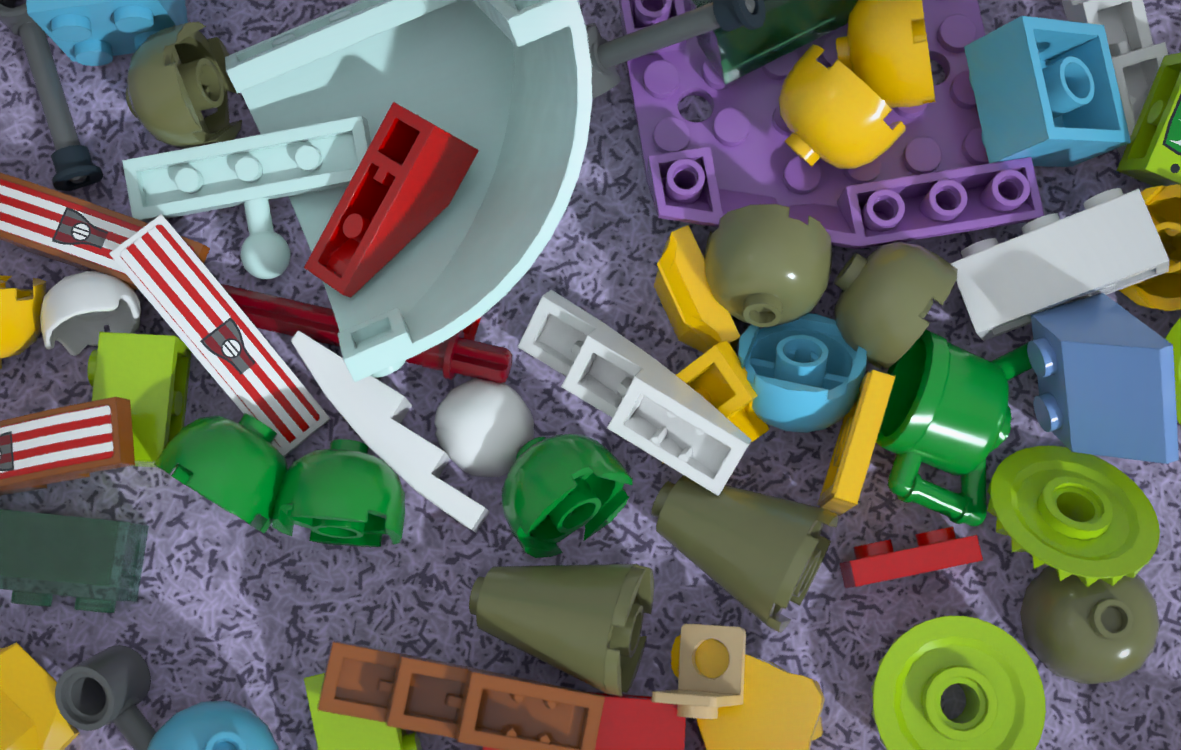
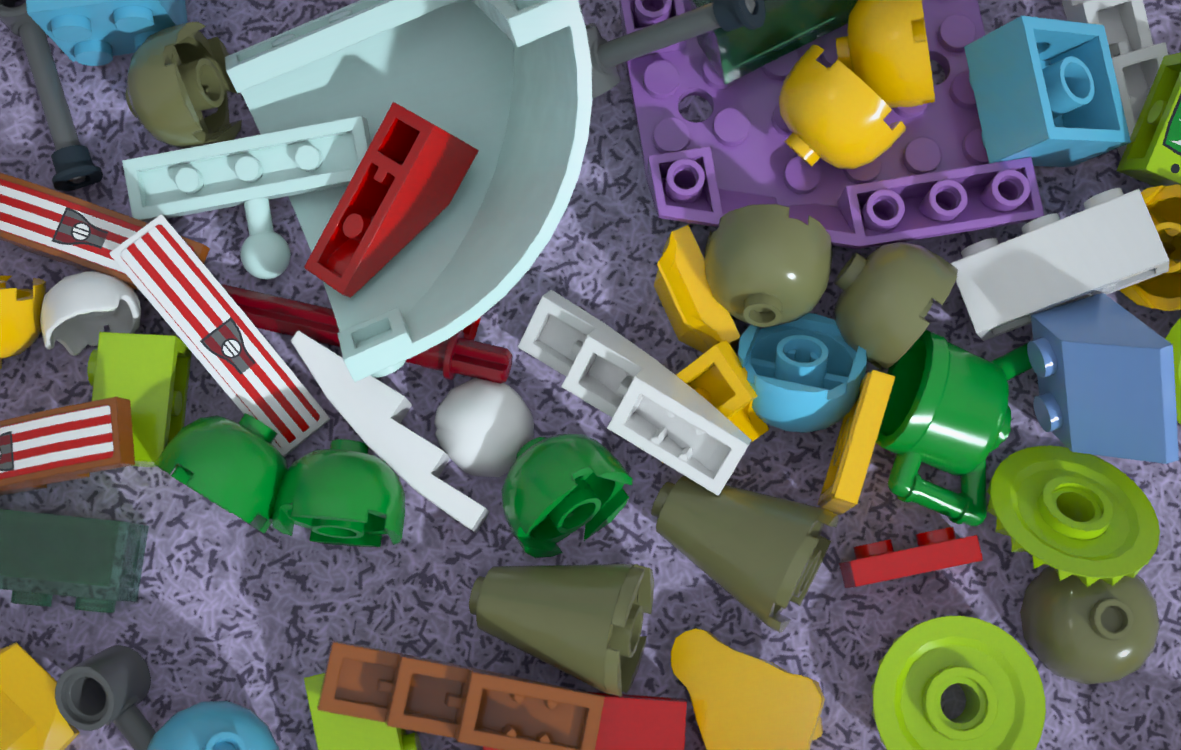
tan bracket [652,624,746,719] -> none

